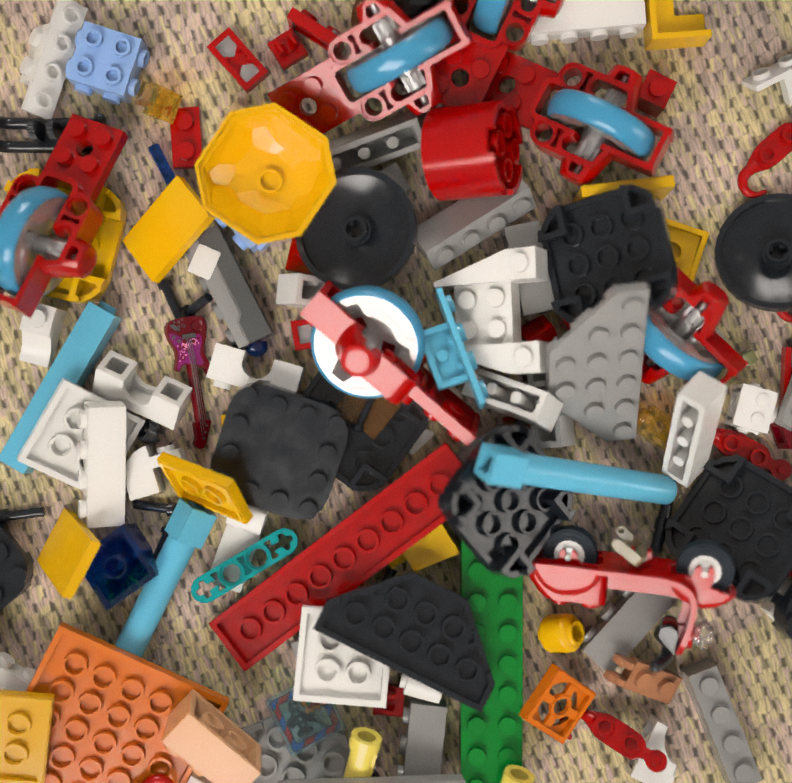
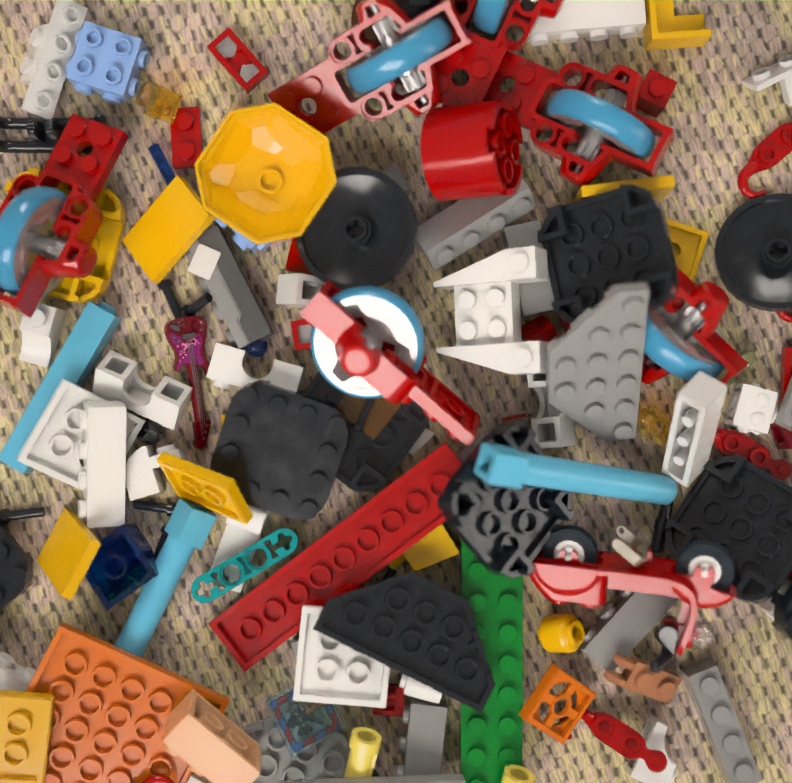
red tile [267,28,309,71] -> none
red piece [286,7,345,54] -> none
light grey brick [328,111,421,171] -> none
medium azure bracket [424,287,489,410] -> none
white brick [461,368,564,432] -> none

